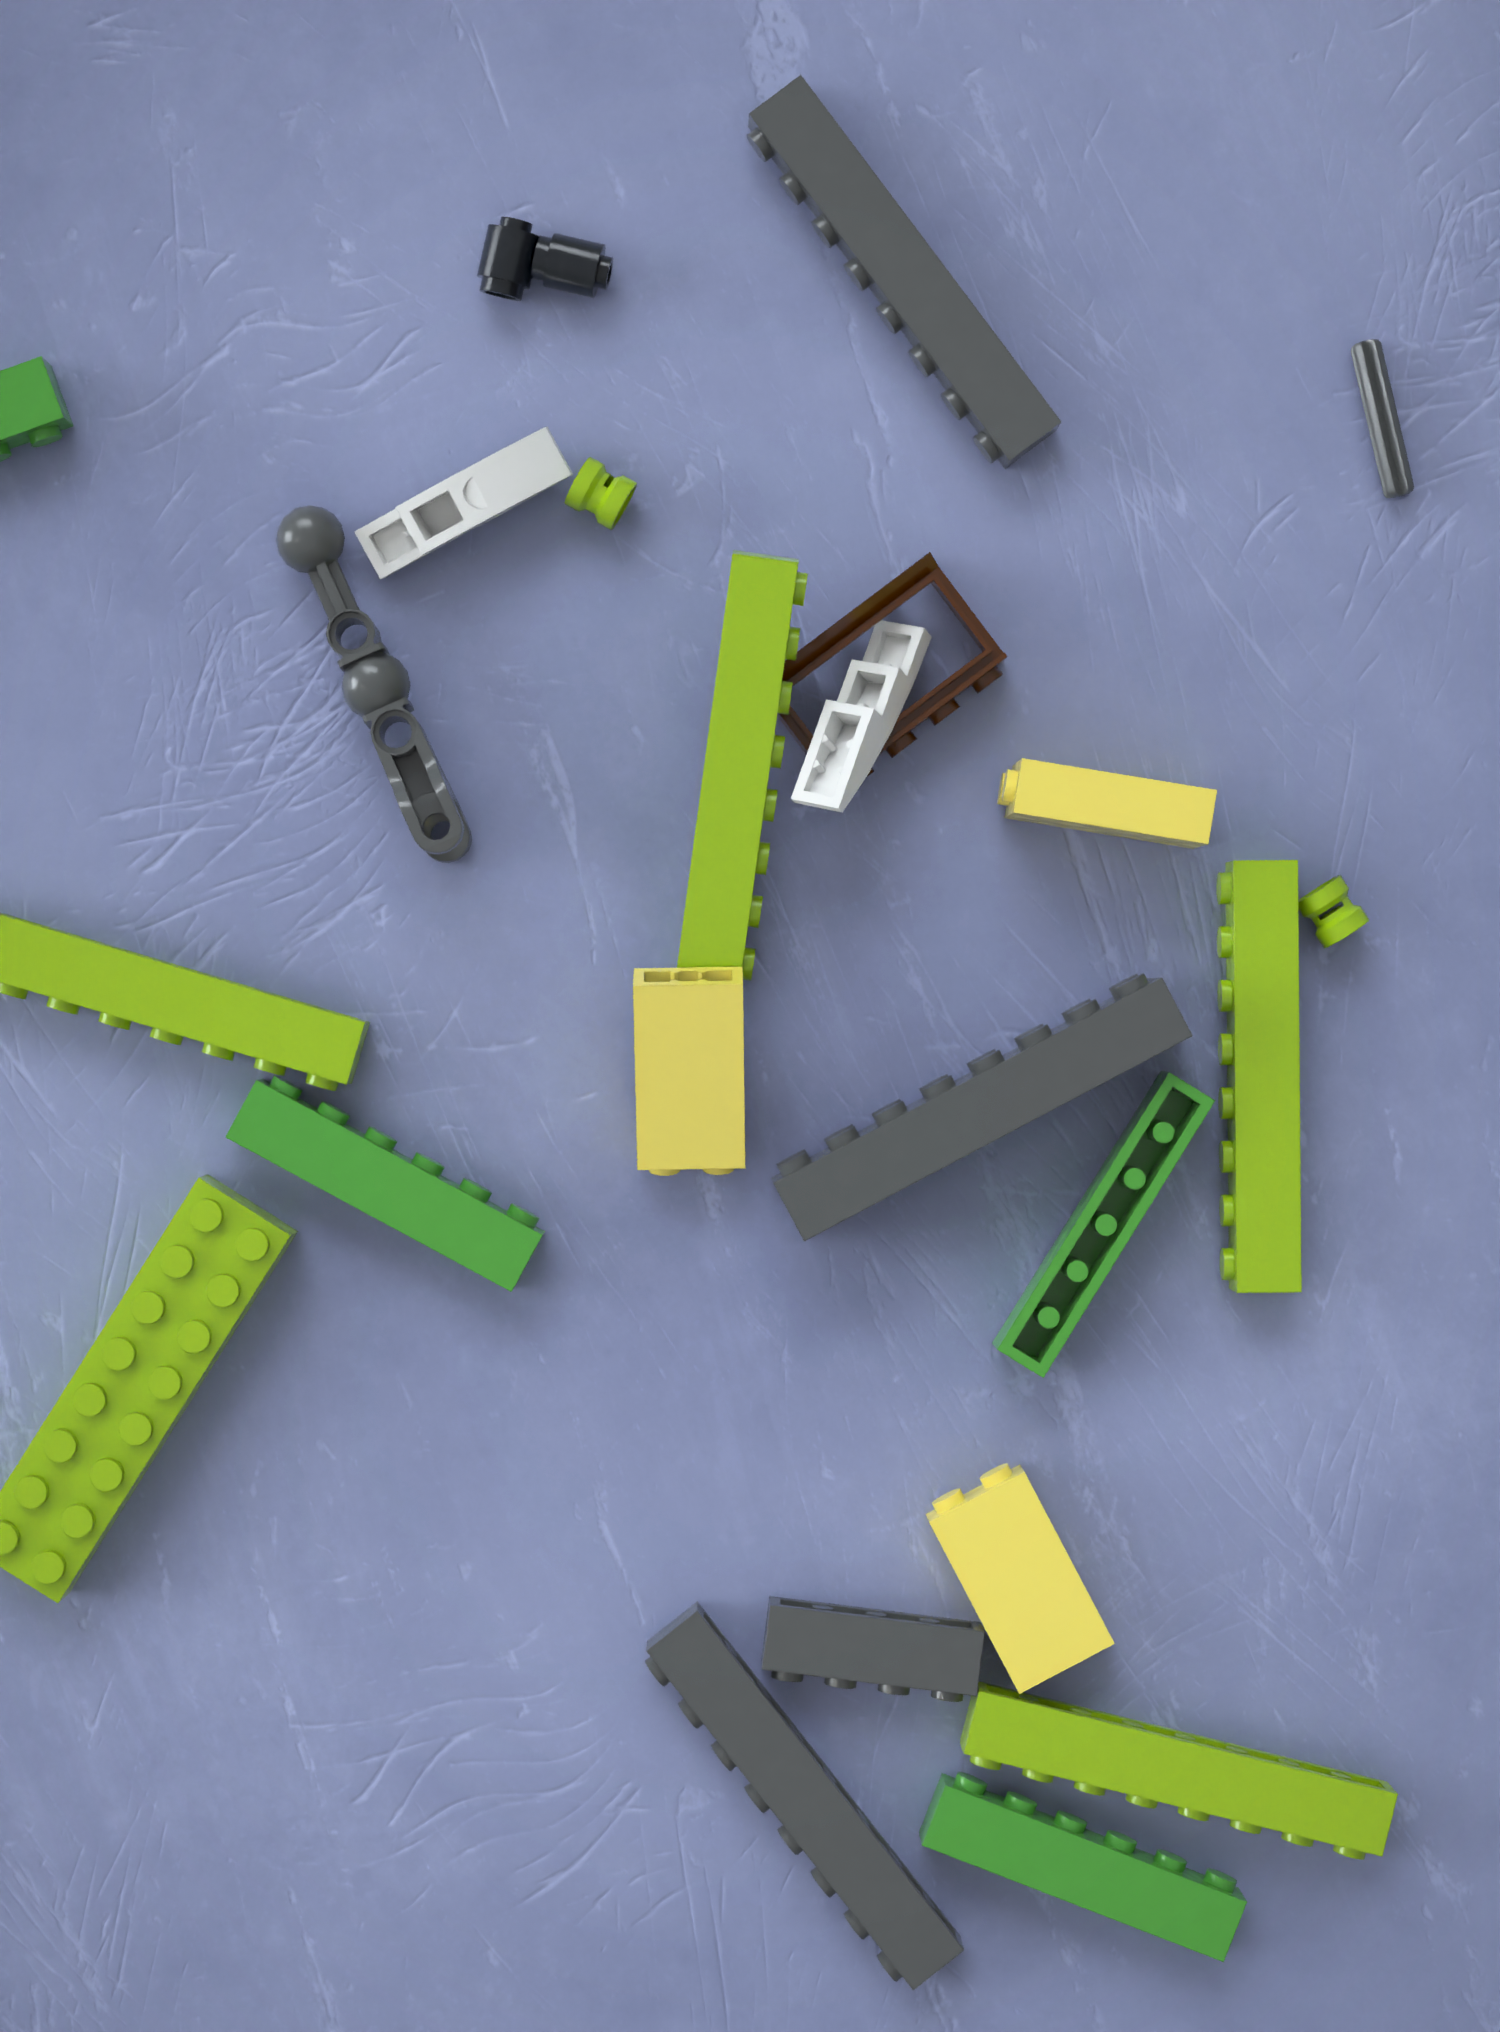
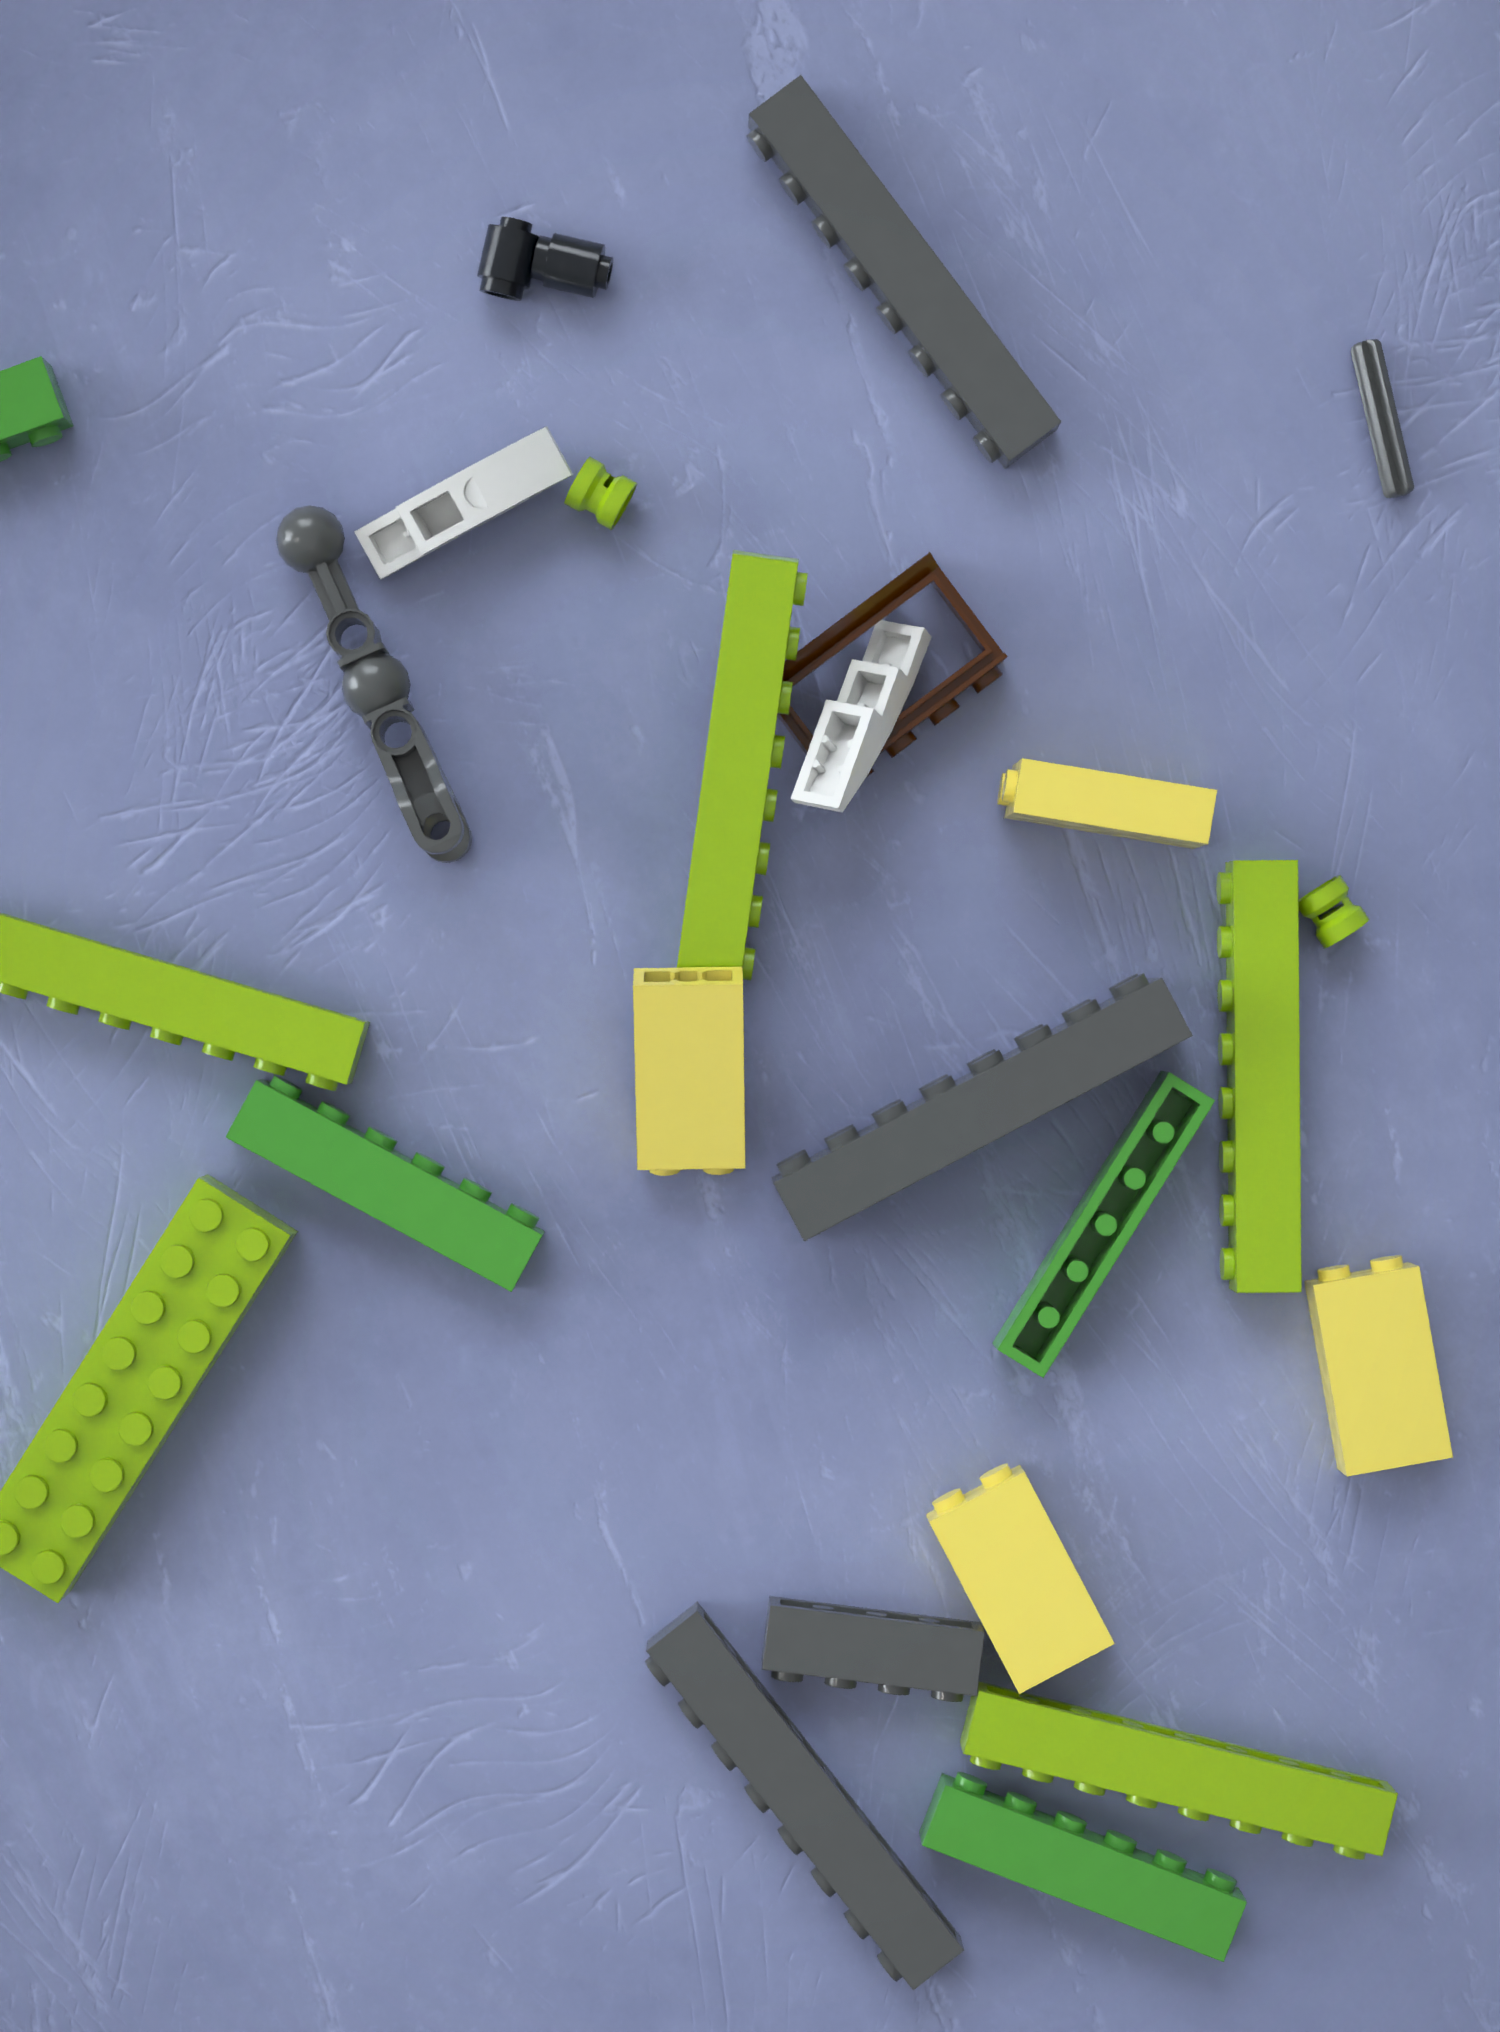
none -> light yellow brick [1304,1255,1453,1477]

